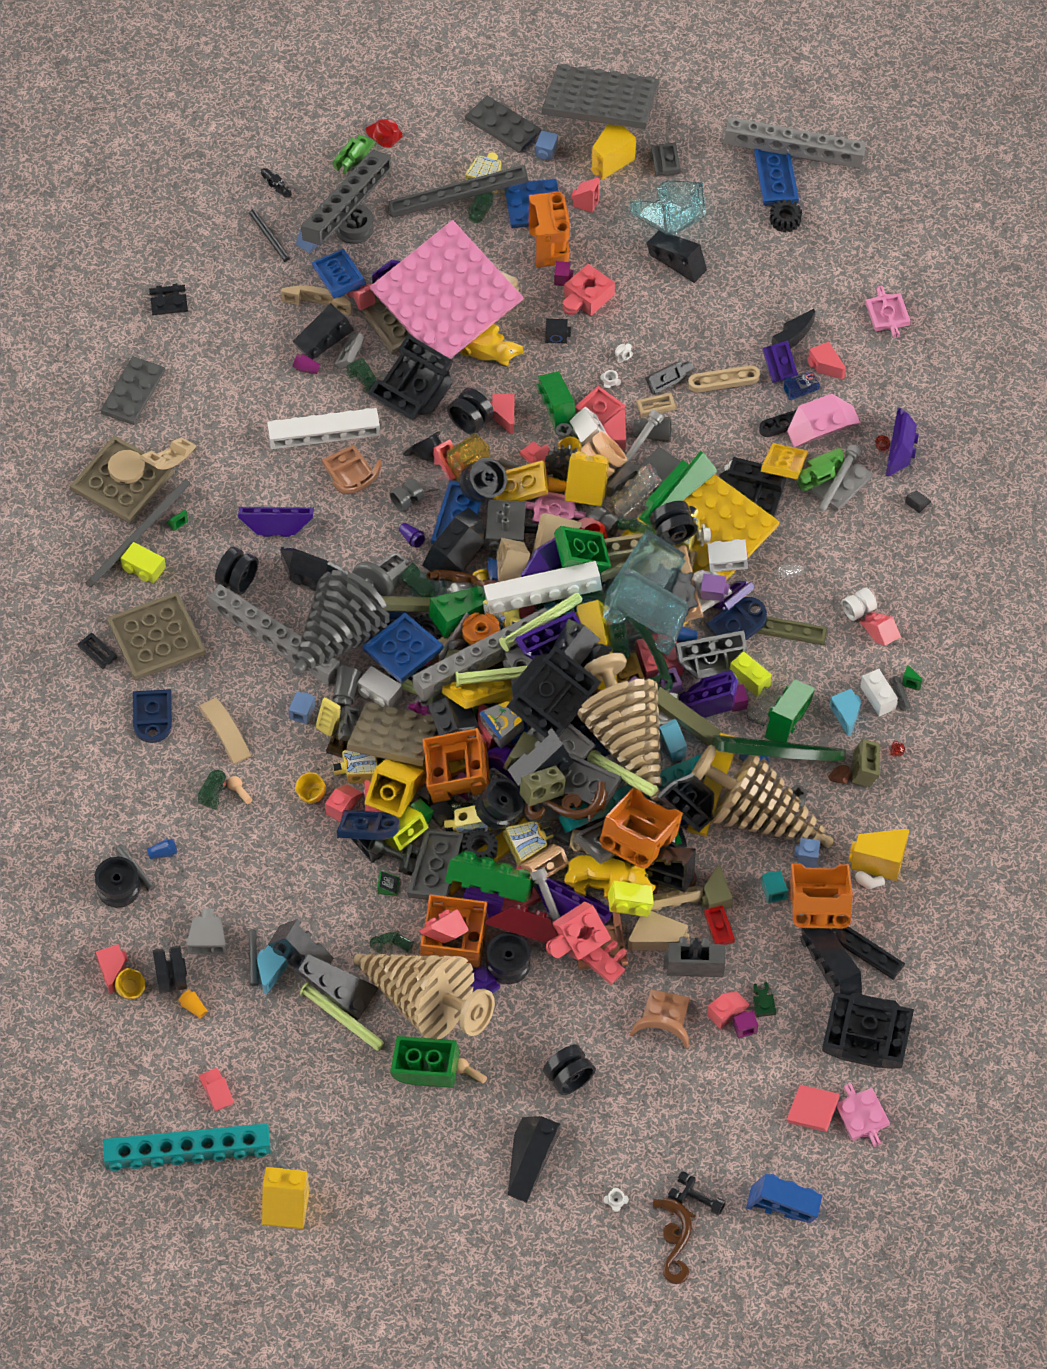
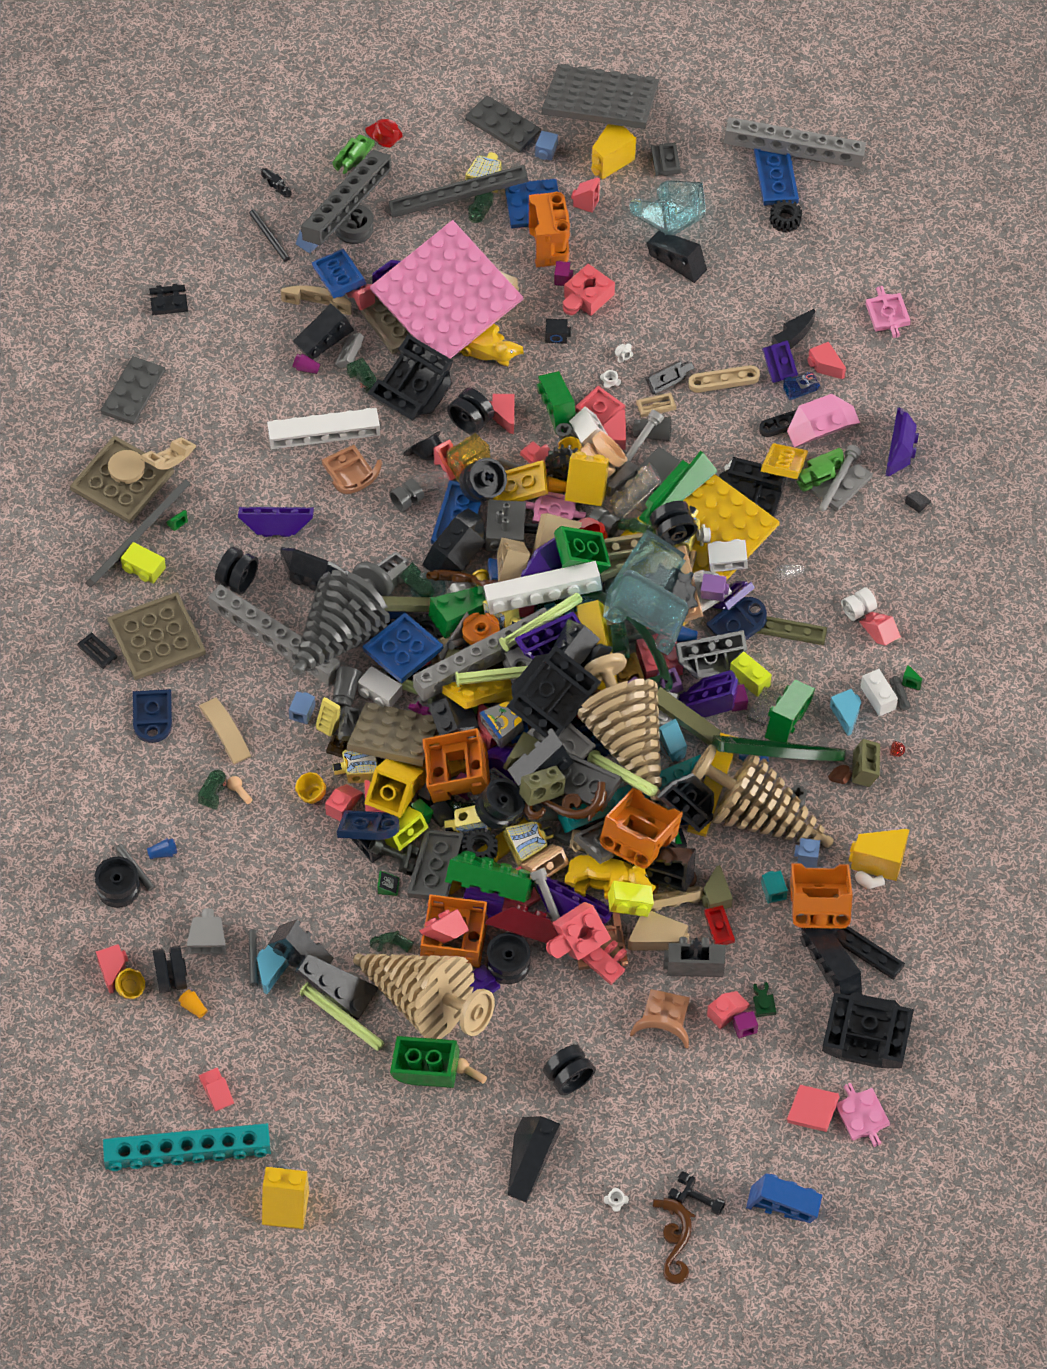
dark purple cone [399,523,425,548] -> none
clear red hinge [875,435,890,451] -> none

